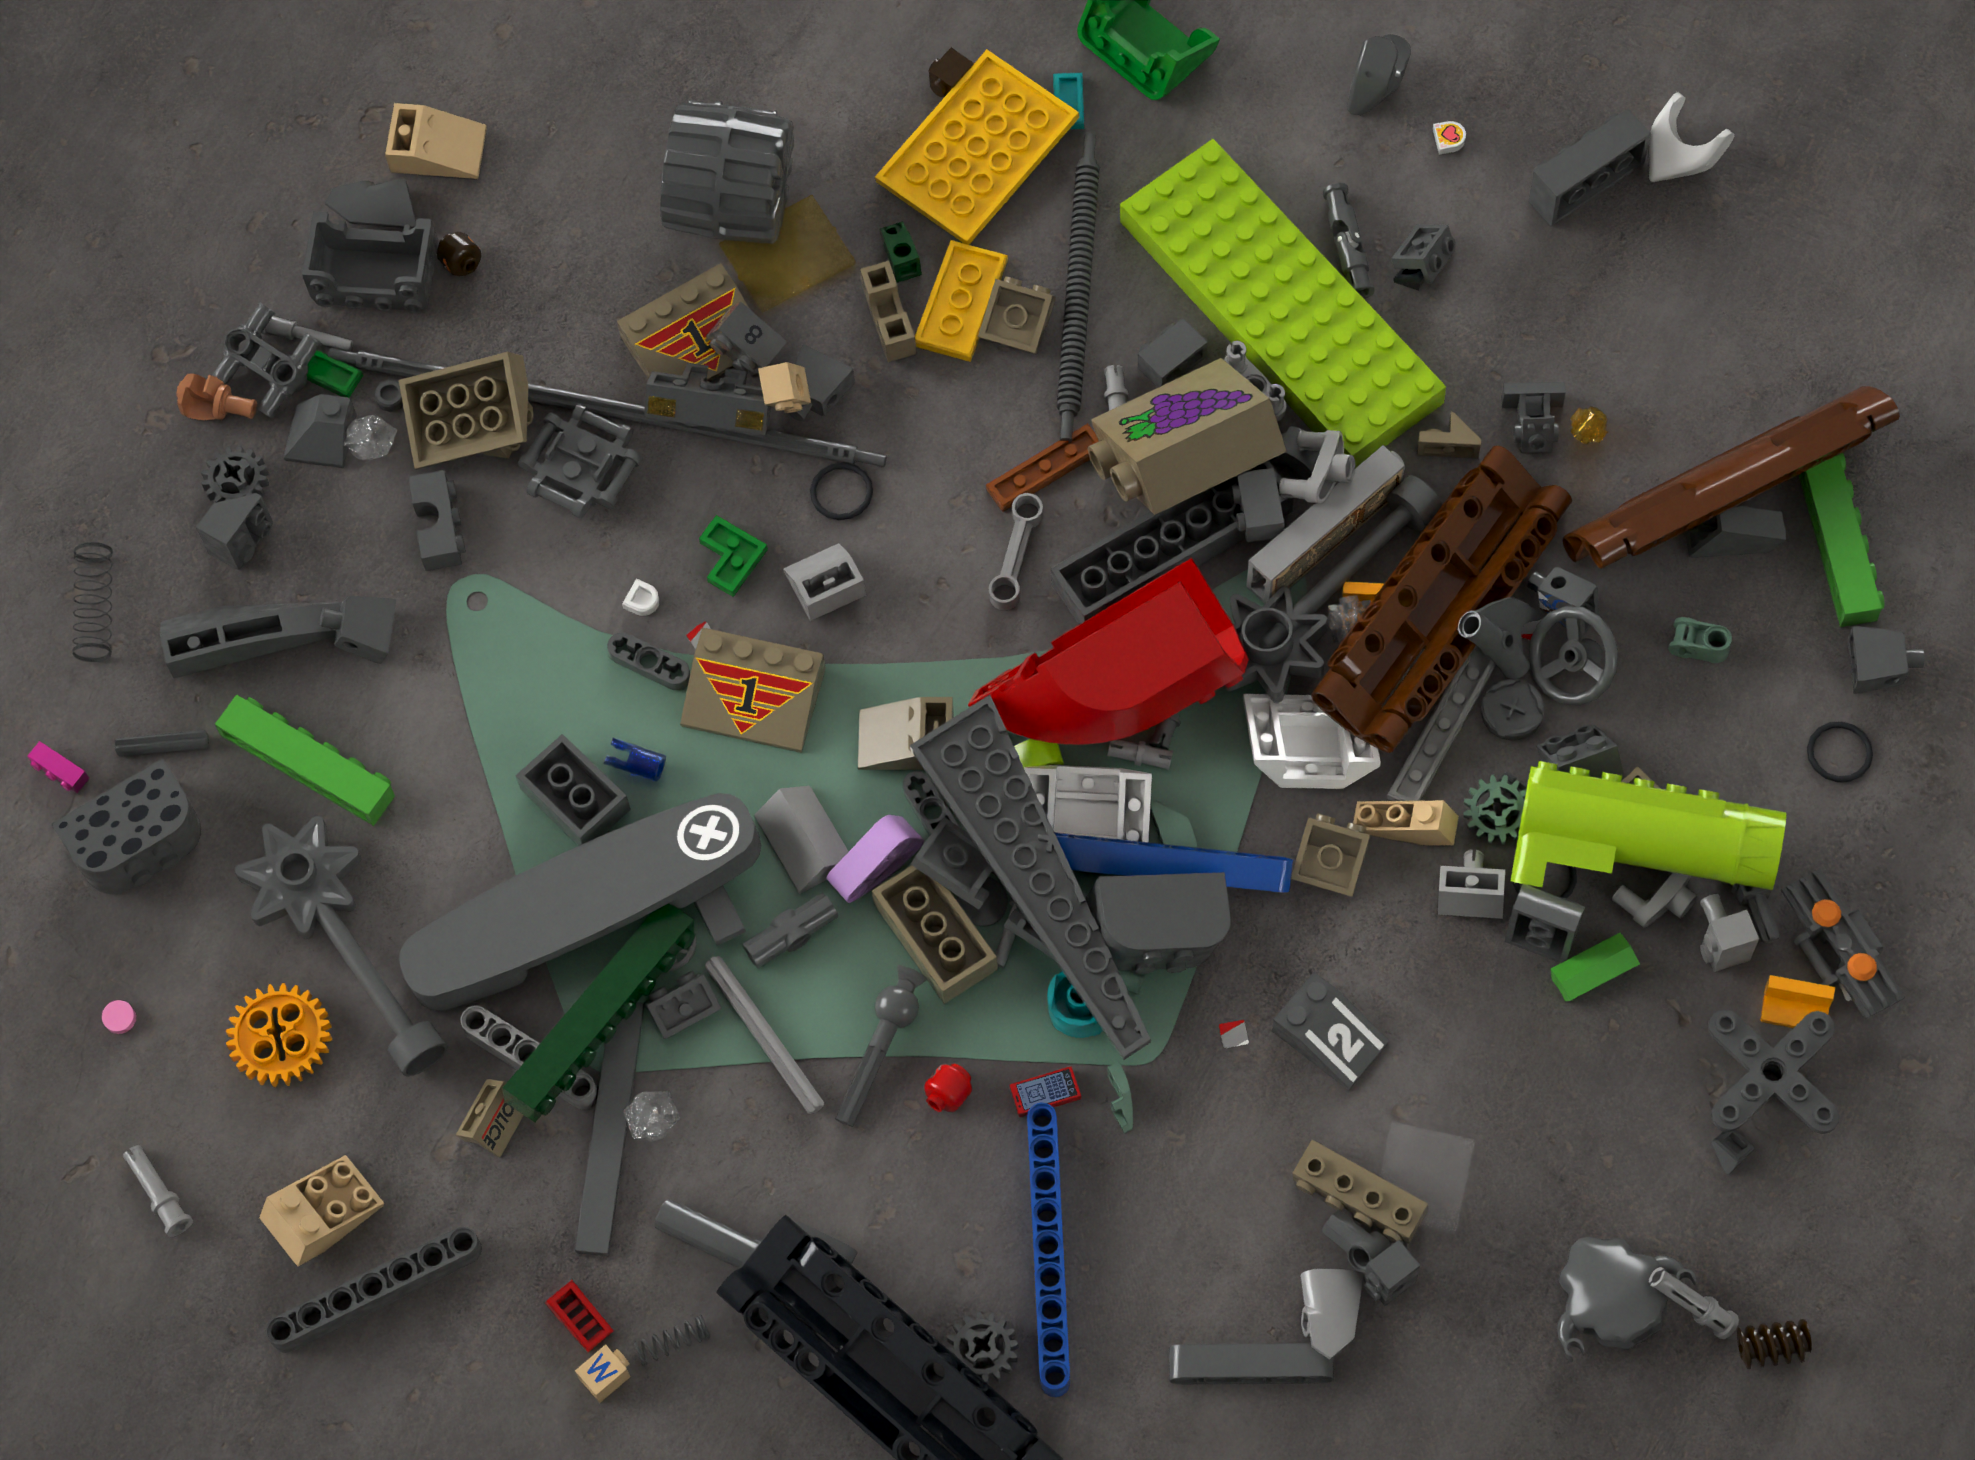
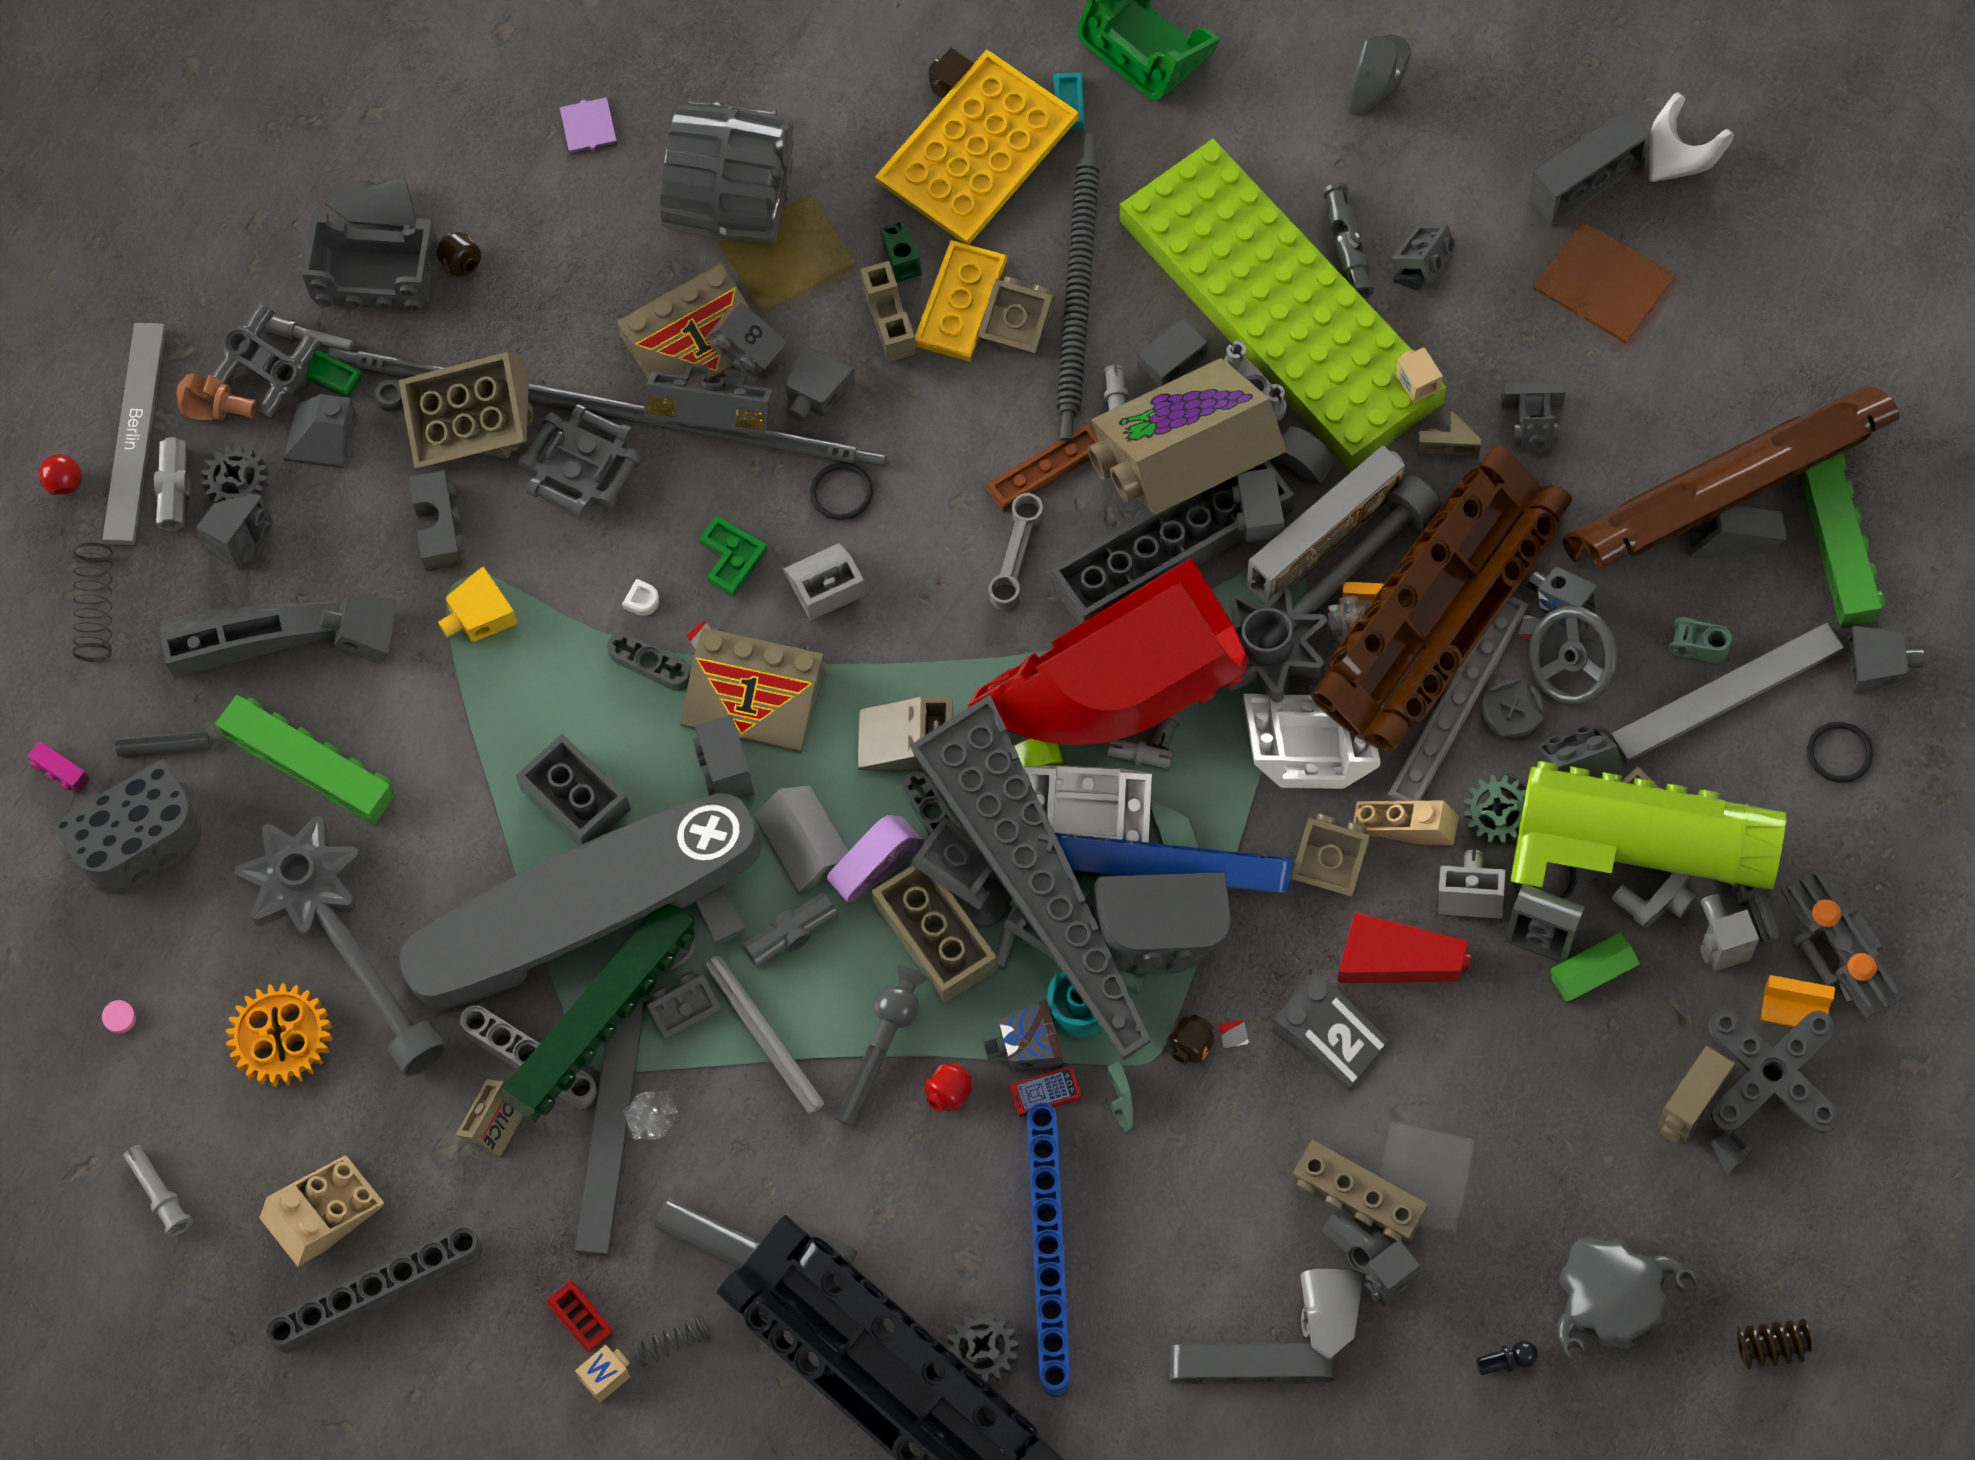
clear brick [344,414,398,461] -> none
tan slope [385,103,487,179] -> none
clear blue hinge [603,738,666,781] -> none
tan brick [758,362,811,413] -> none
light grey connector [1279,430,1355,503] -> none
tile [1433,121,1466,155] -> none
dark grey pin [1458,597,1541,680] -> none
clear yellow gear [1570,406,1608,444] -> none
light grey pin [1649,1267,1739,1339] -> none
none -> red piece [39,454,82,495]
none -> light grey tile [102,323,166,545]
none -> light grey piece [154,437,190,531]
none -> yellow torso [437,566,518,642]
none -> lavender piece [559,97,617,154]
none -> dark grey brick [692,715,755,799]
none -> torso [983,999,1063,1072]
none -> dark brown head [1167,1015,1215,1065]
none -> red slope [1338,912,1472,983]
none -> tan brick [1396,347,1443,403]
none -> black axle [1476,1340,1538,1375]
none -> clear orange piece [1534,221,1675,344]
none -> light grey tile [1610,623,1844,763]
none -> dark tan brick [1657,1045,1735,1145]

